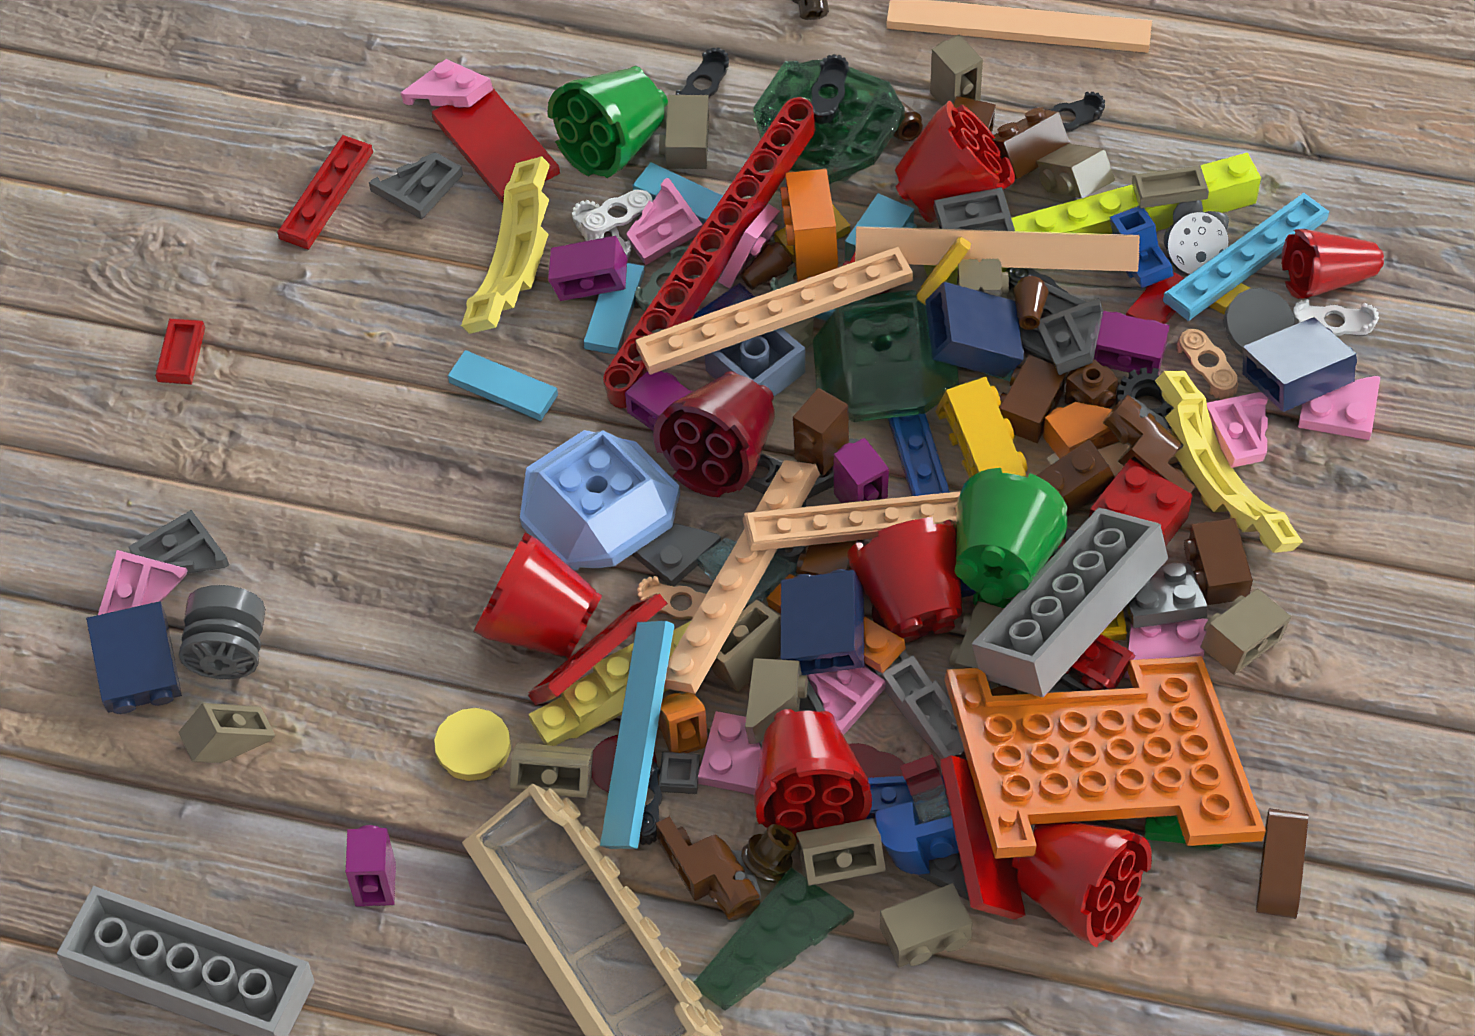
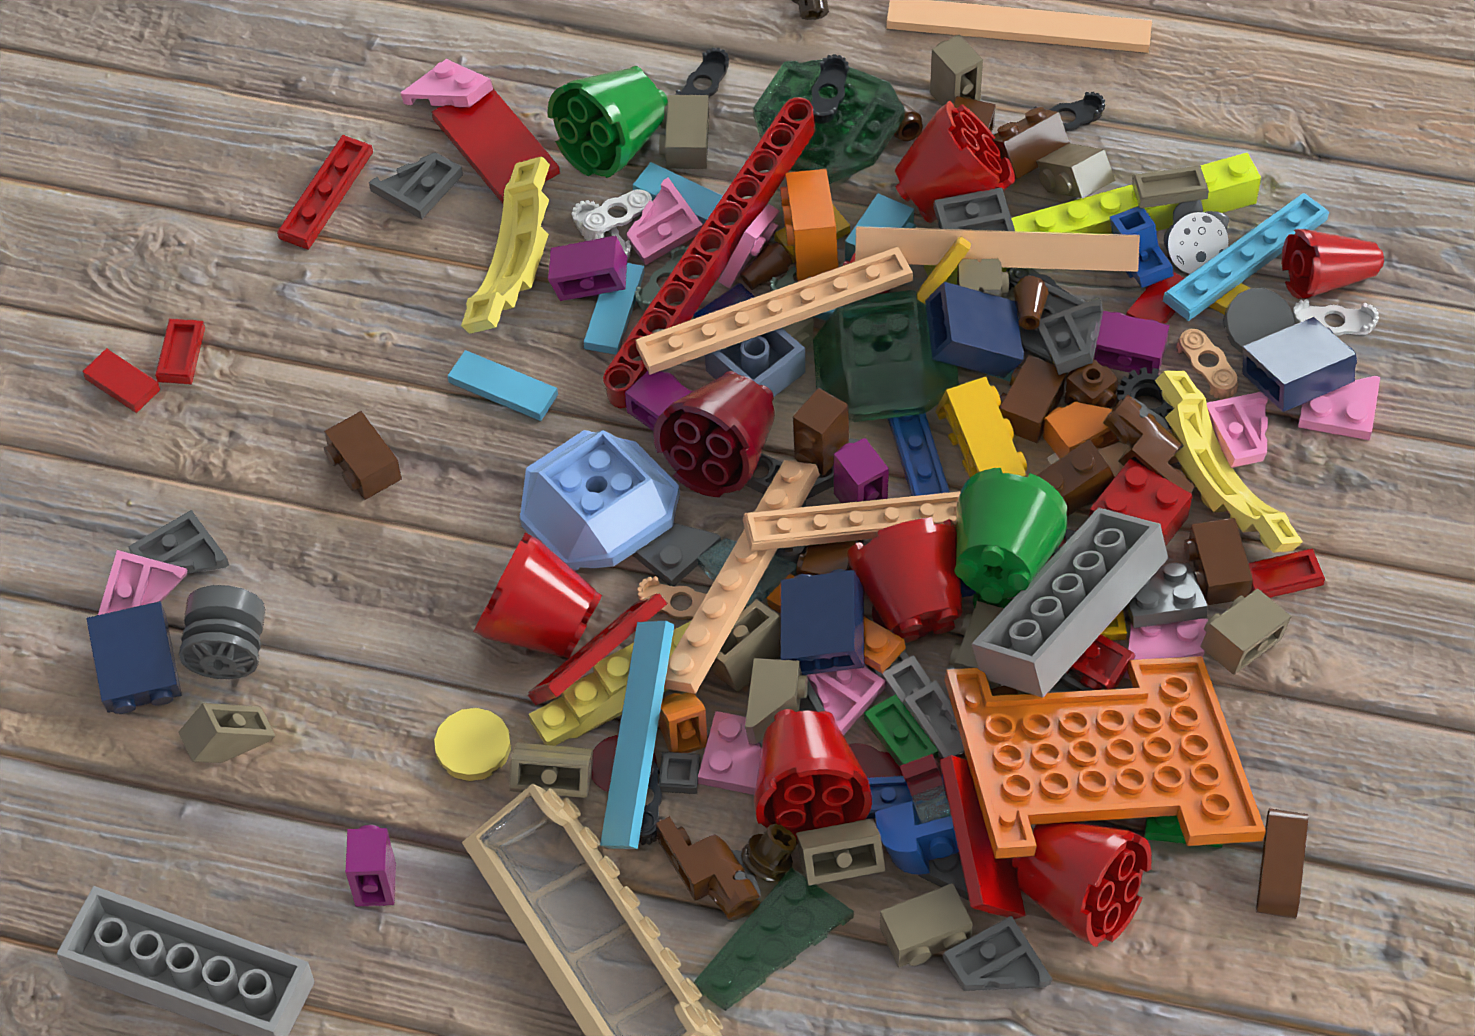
none -> red tile [82,348,160,413]
none -> reddish brown brick [324,411,402,500]
none -> green plate [864,694,939,767]
none -> dark grey wing [943,916,1052,991]
none -> red tile [1248,548,1325,598]

